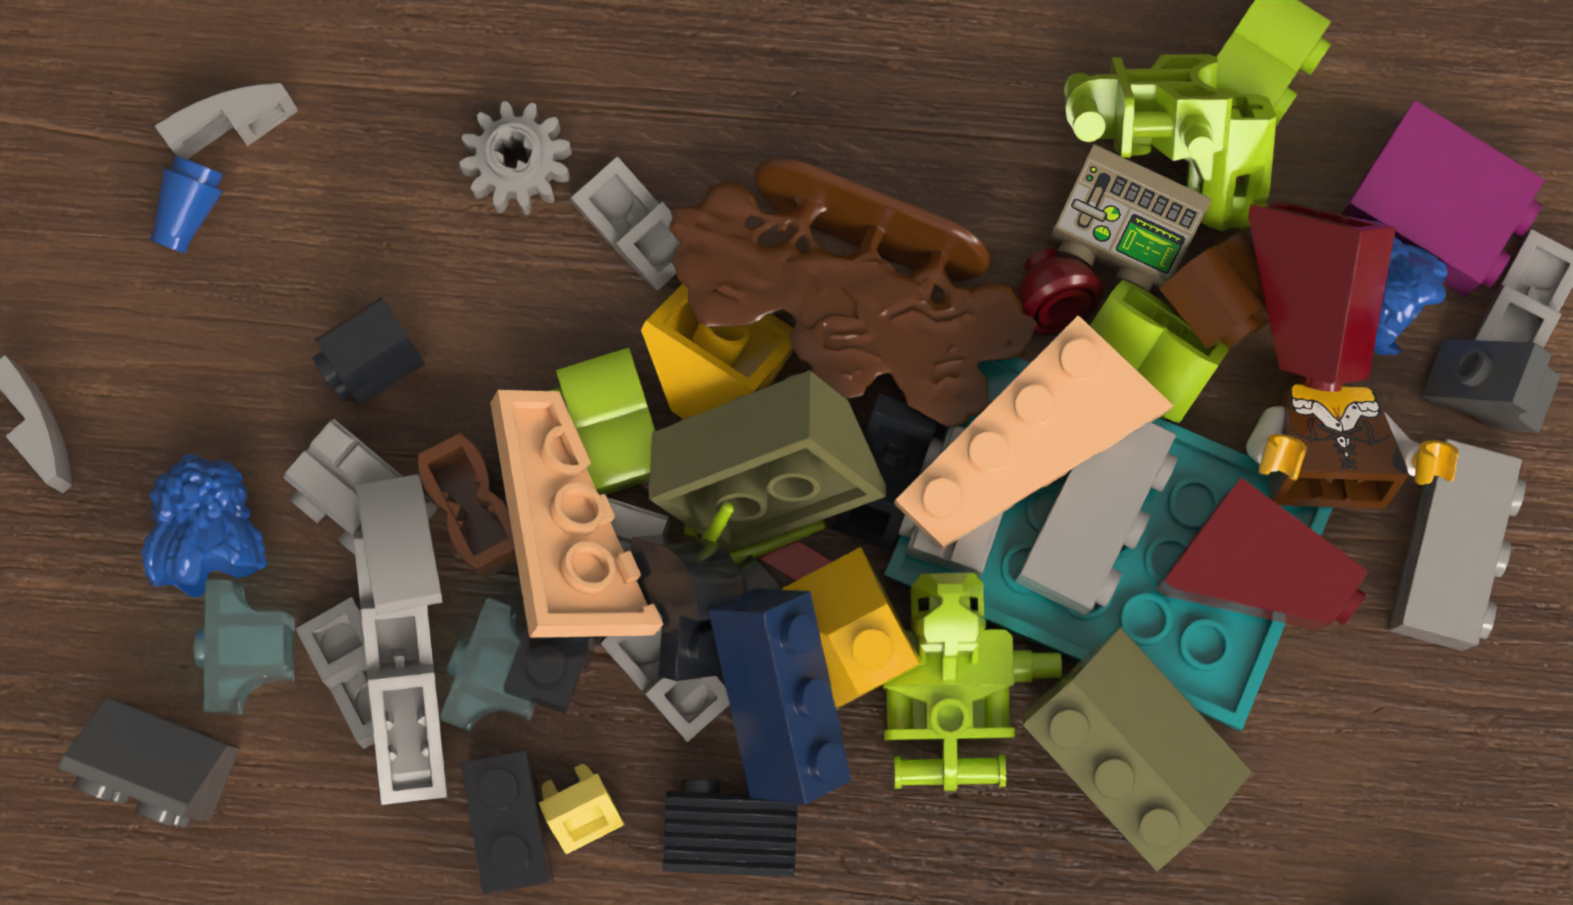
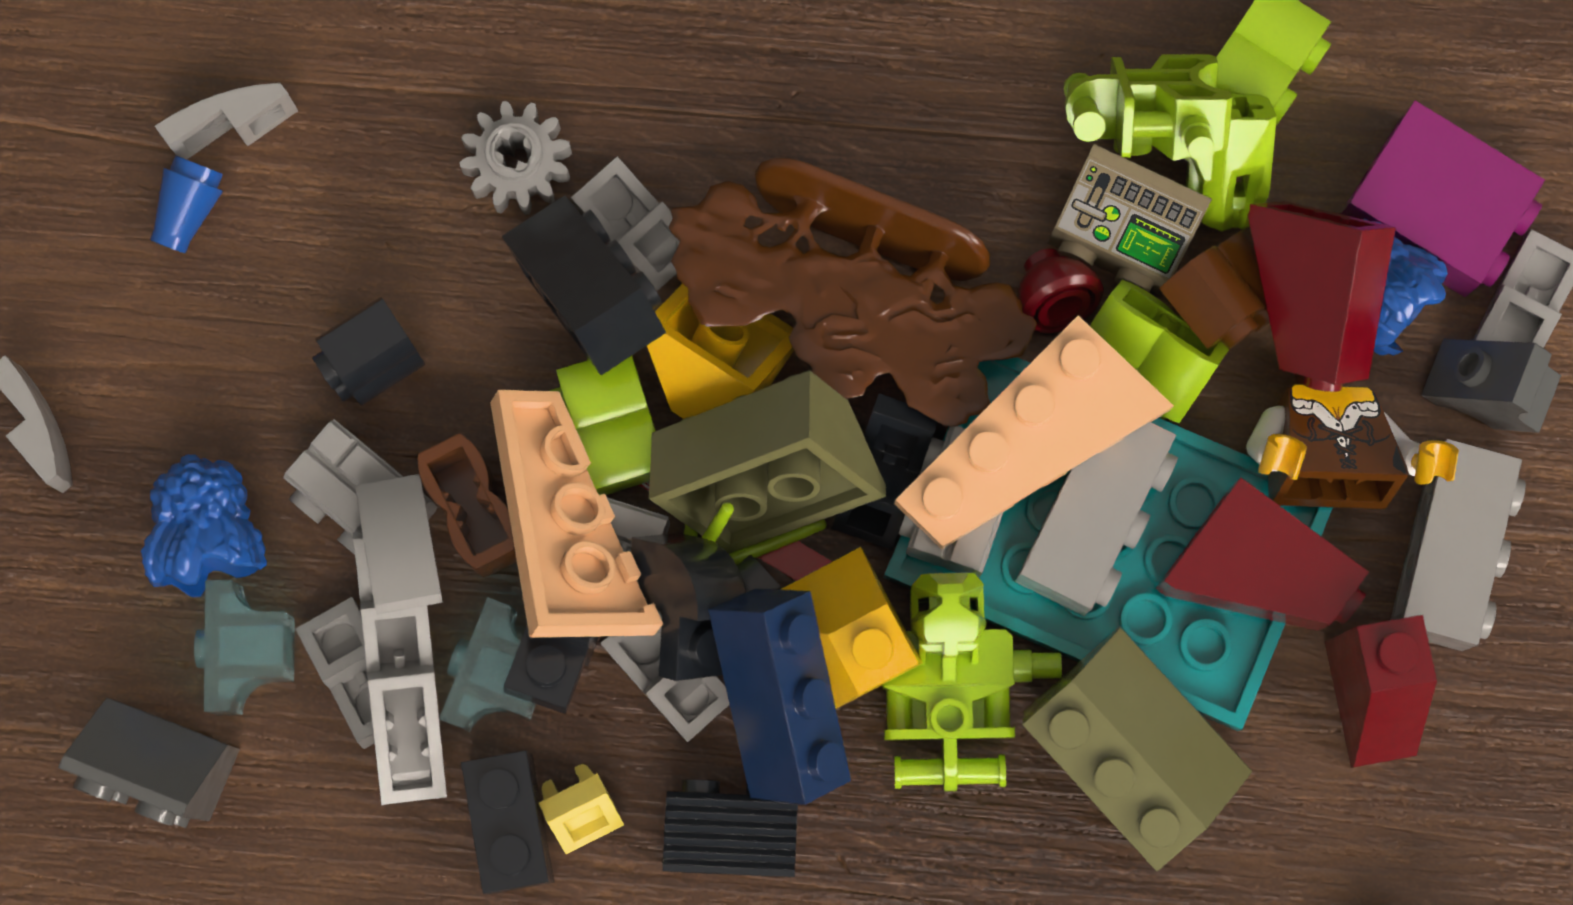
none -> black brick [501,195,666,375]
none -> dark red slope [1325,615,1437,768]

